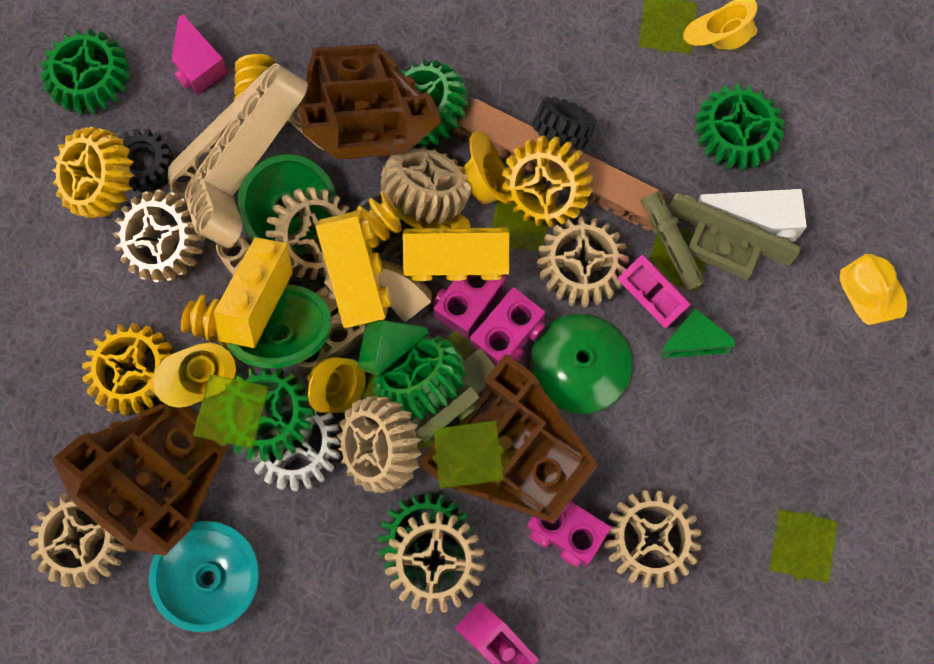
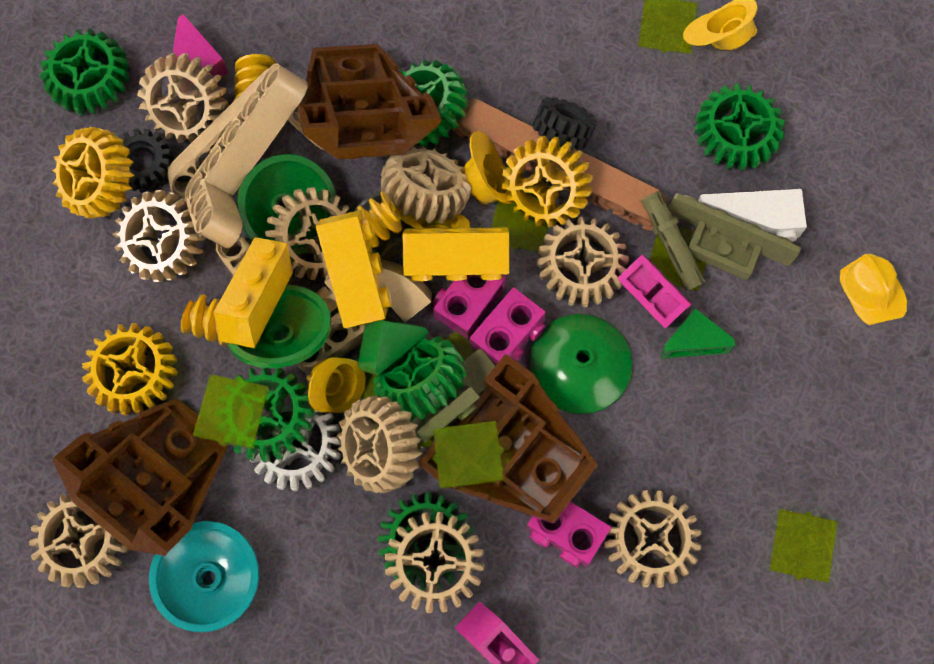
yellow piece [152,342,236,408] -> none
none -> tan gear [137,53,228,143]

